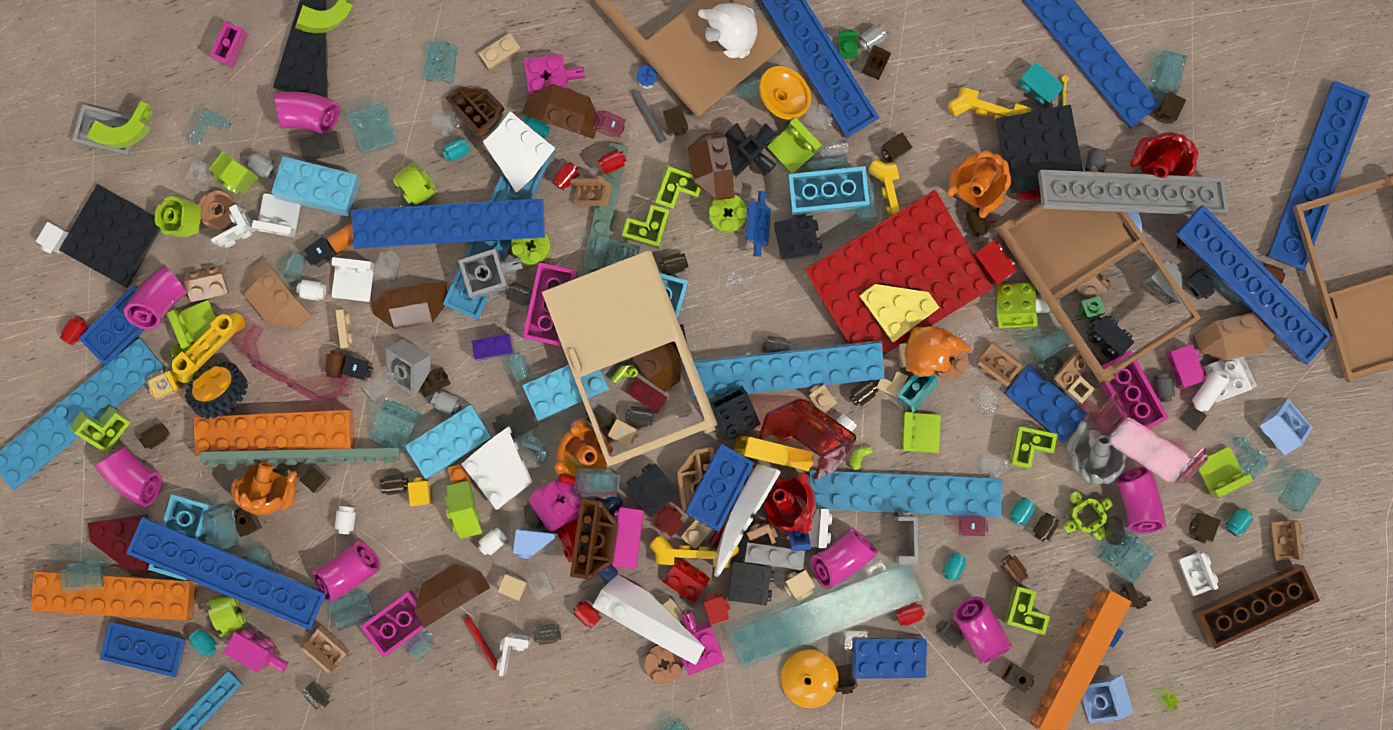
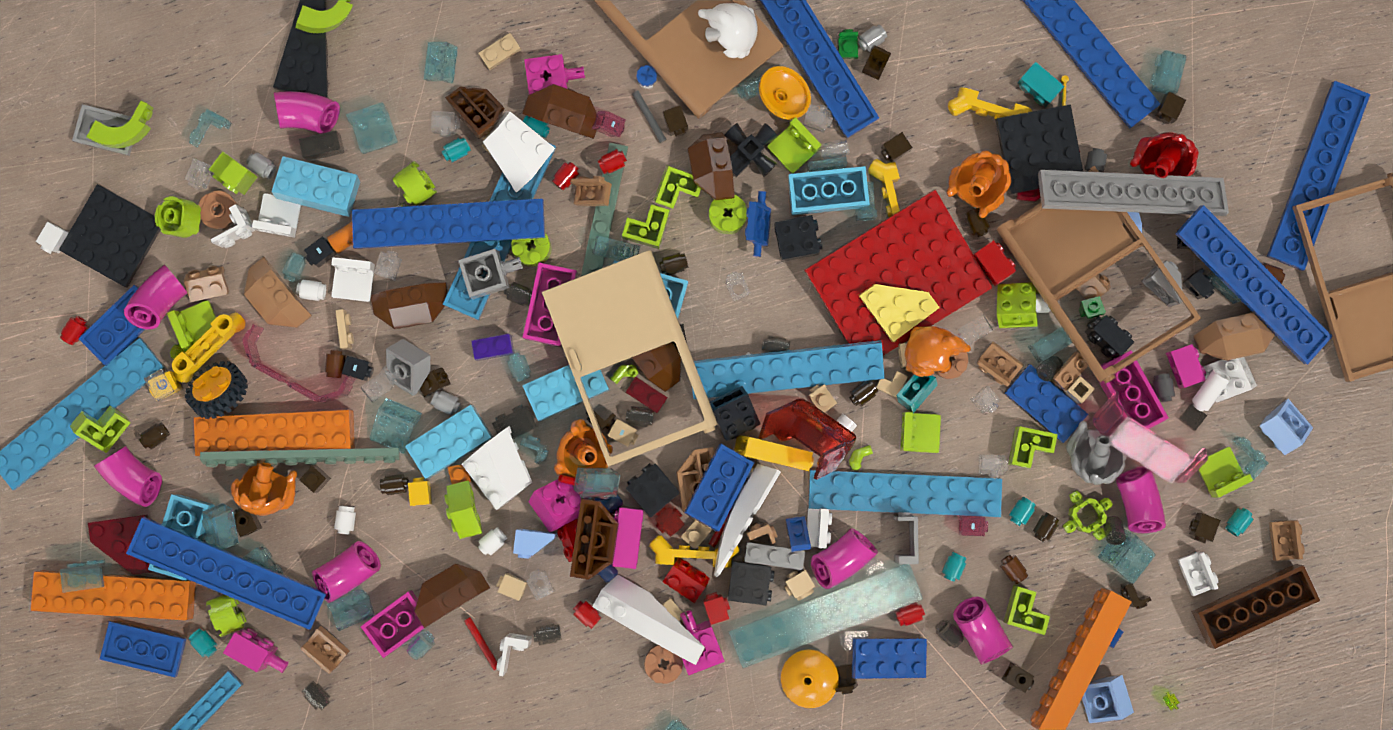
dark pink brick [209,21,249,69] -> none
clear smoke brick [523,501,544,528] -> none
red piece [763,472,816,534] -> none
clear light blue brick [1277,469,1321,512] -> none

